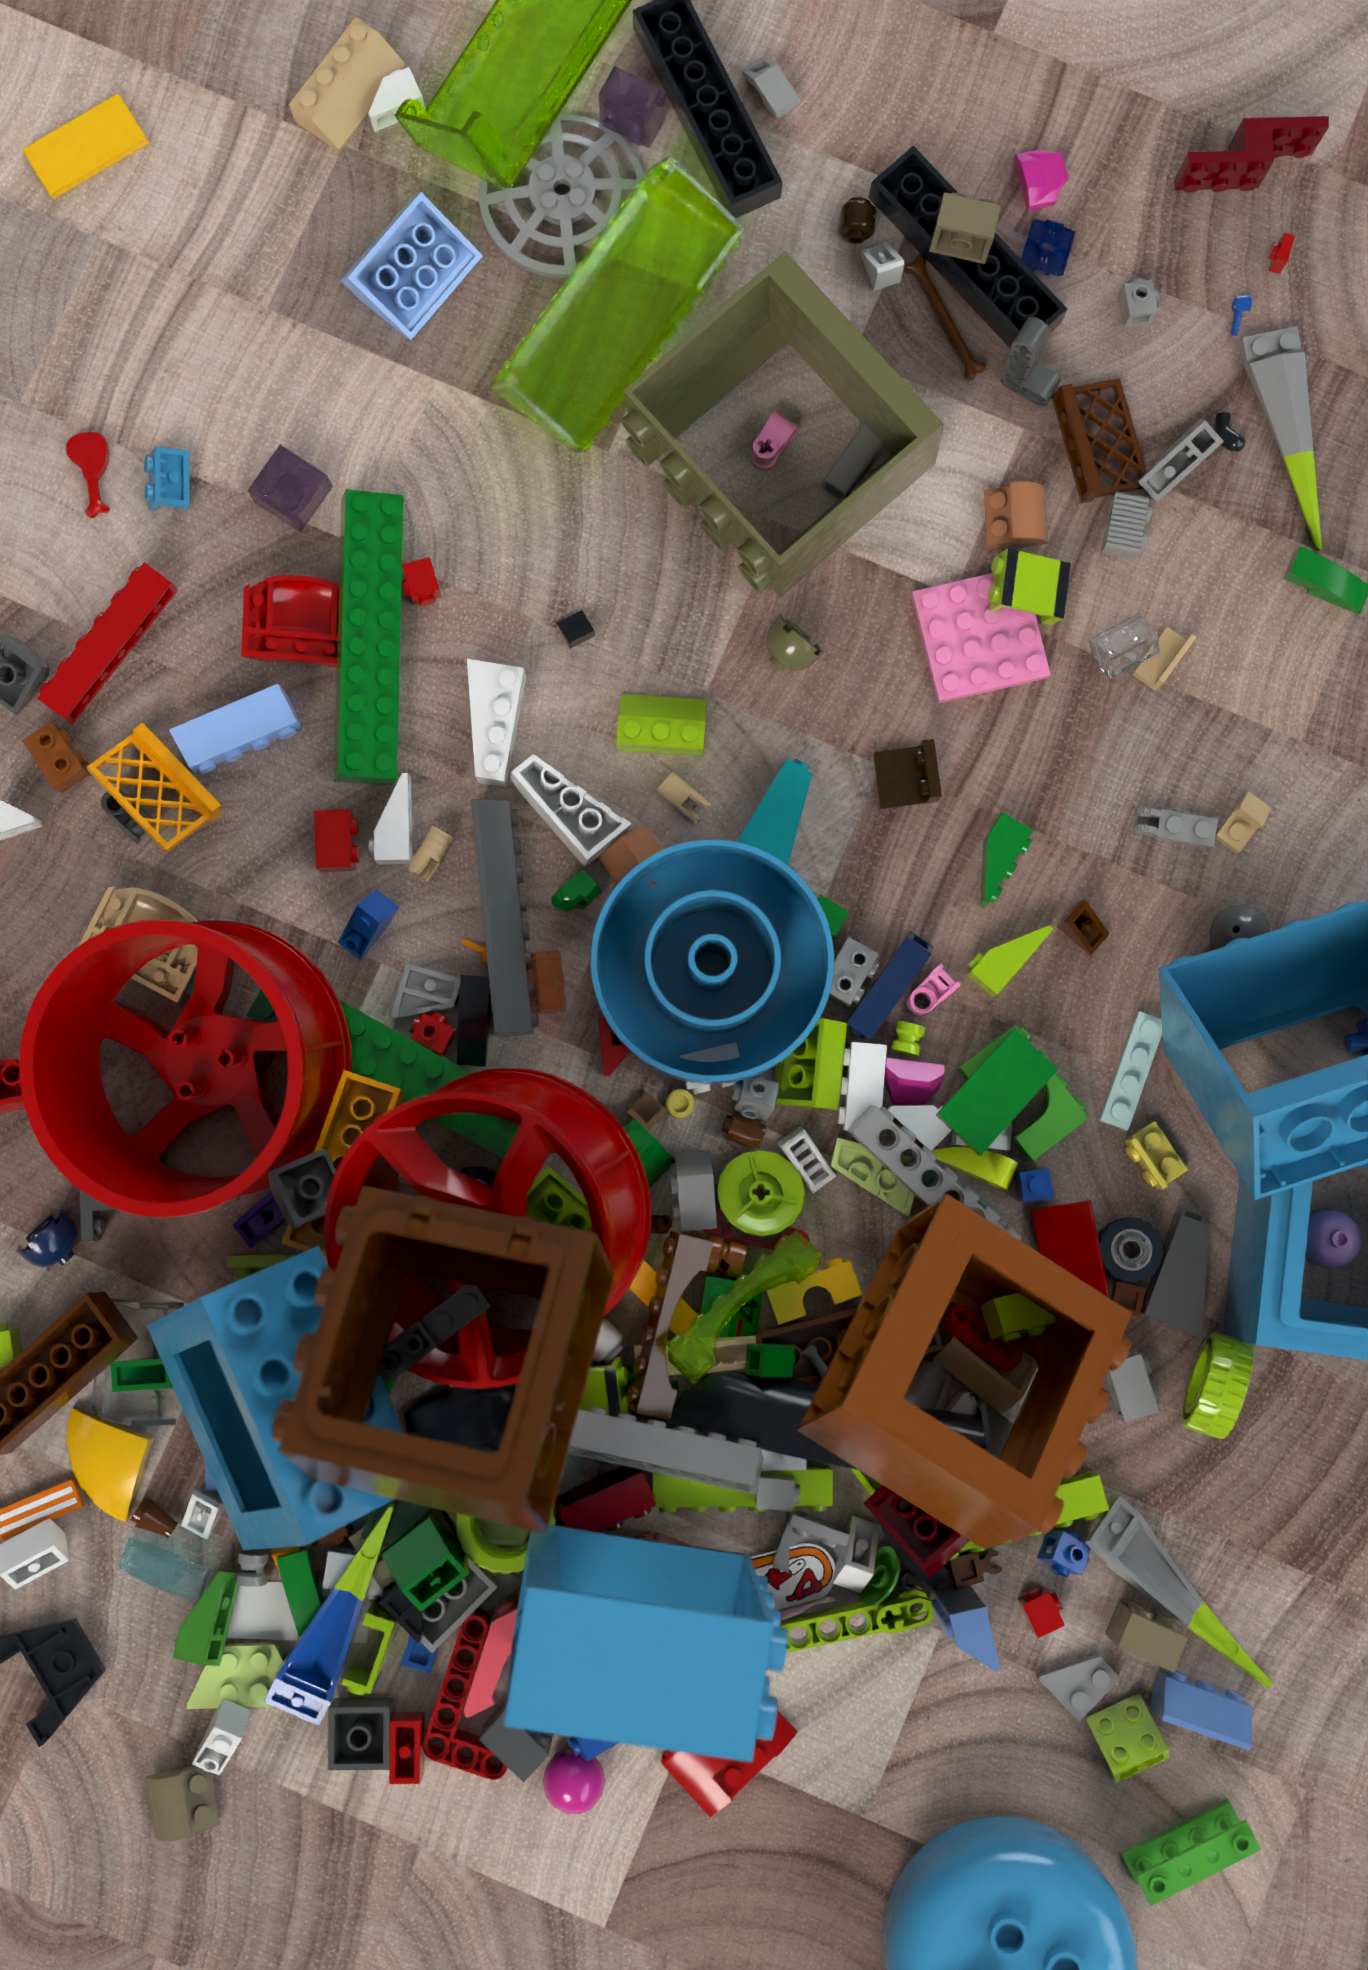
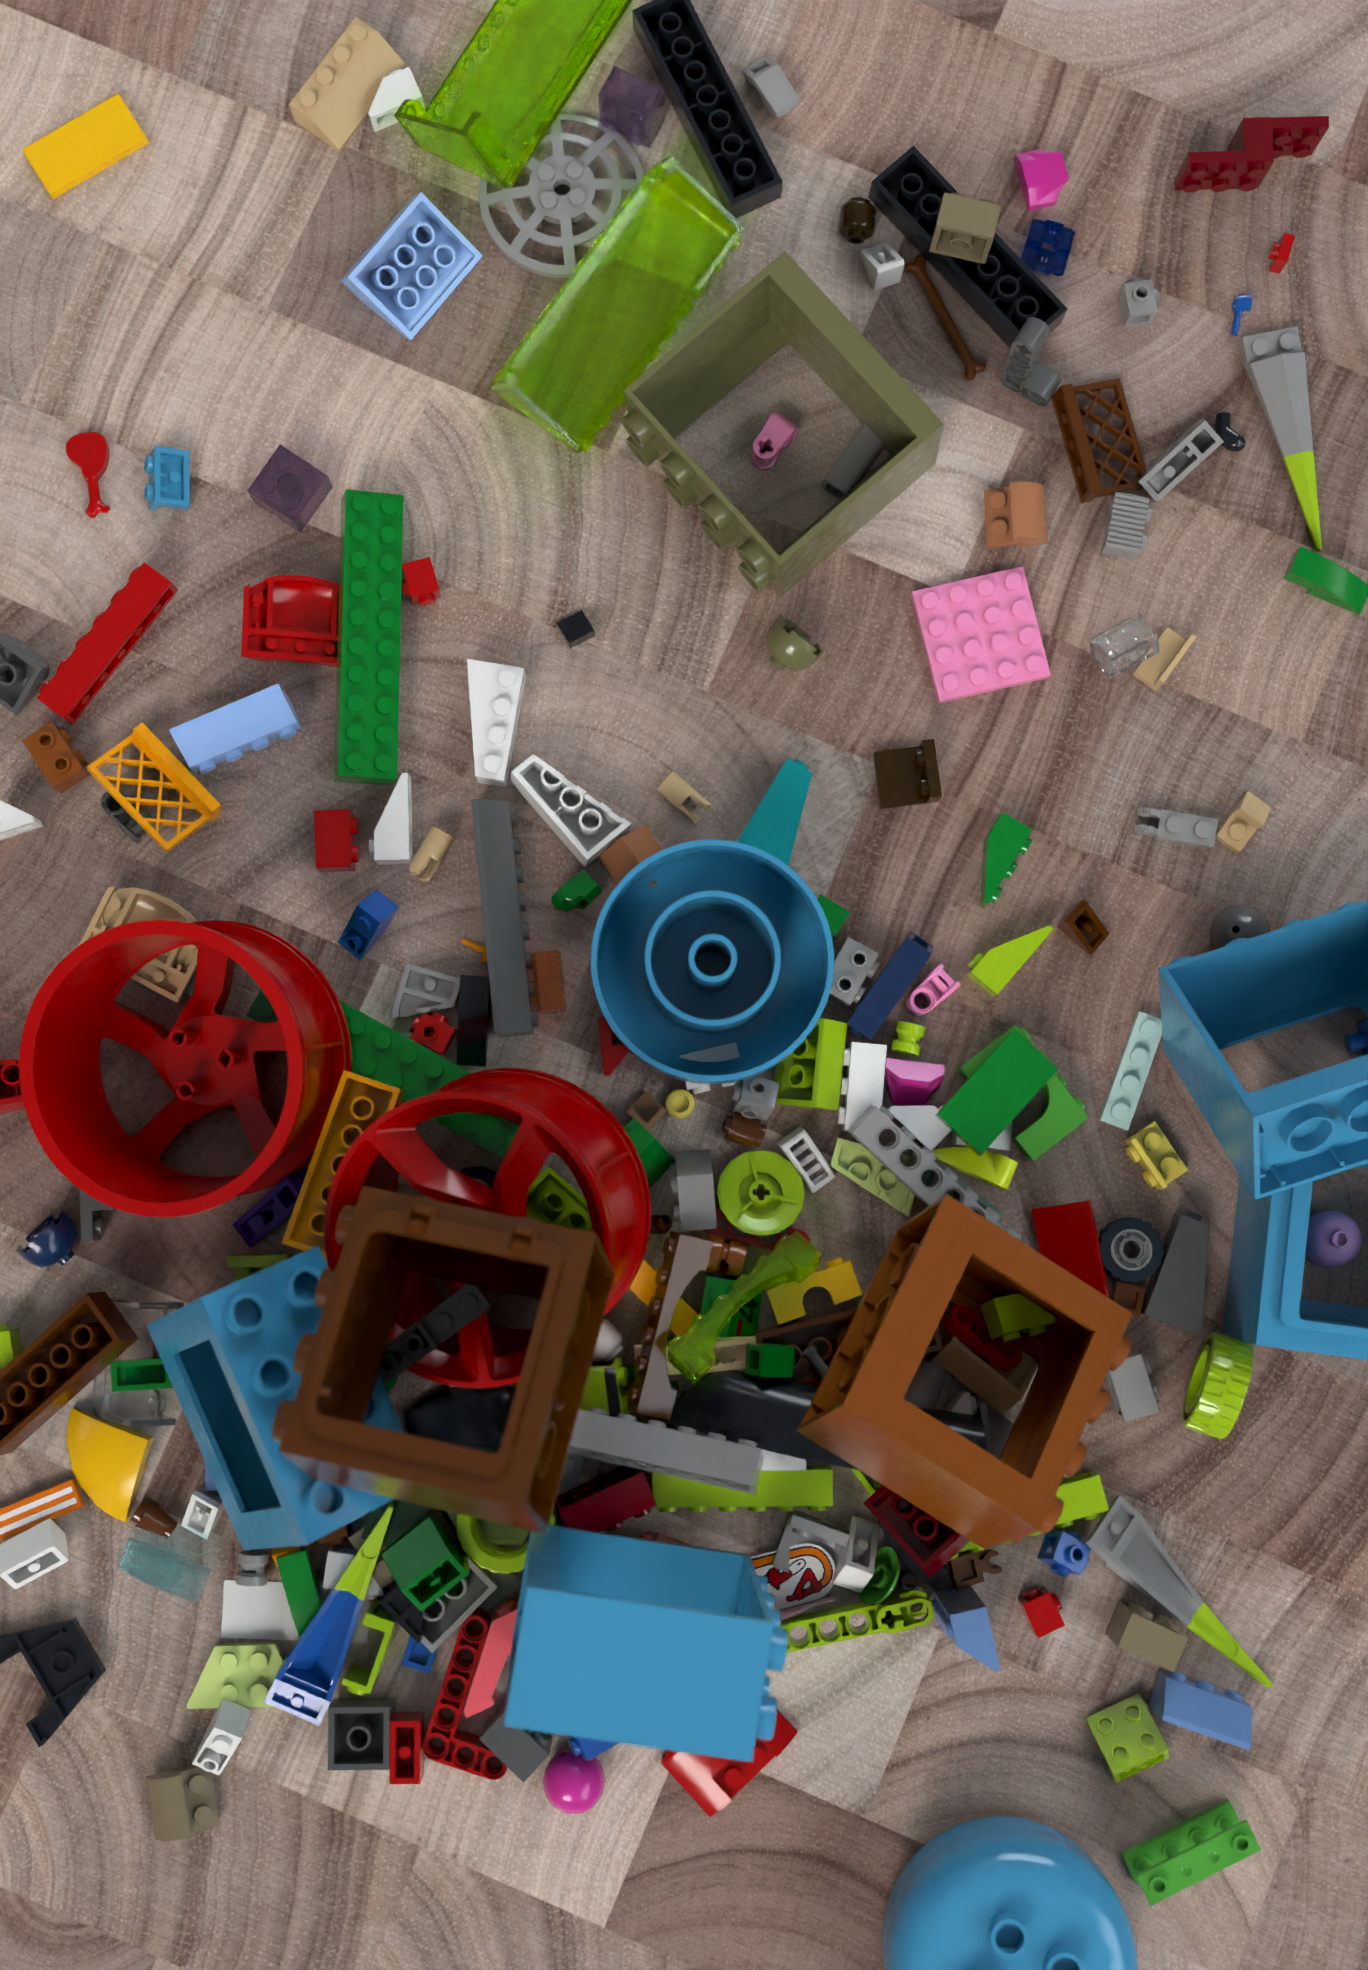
bright green slope [173,1571,239,1666] -> none
dark grey slope [267,1148,336,1230] -> none
lime slope [616,693,707,757] -> none
light grey brick [755,1473,800,1511] -> none
lime panel [988,548,1071,625] -> none
blue brick [1014,1168,1054,1202] -> none
light grey wing [1036,1654,1121,1721] -> none

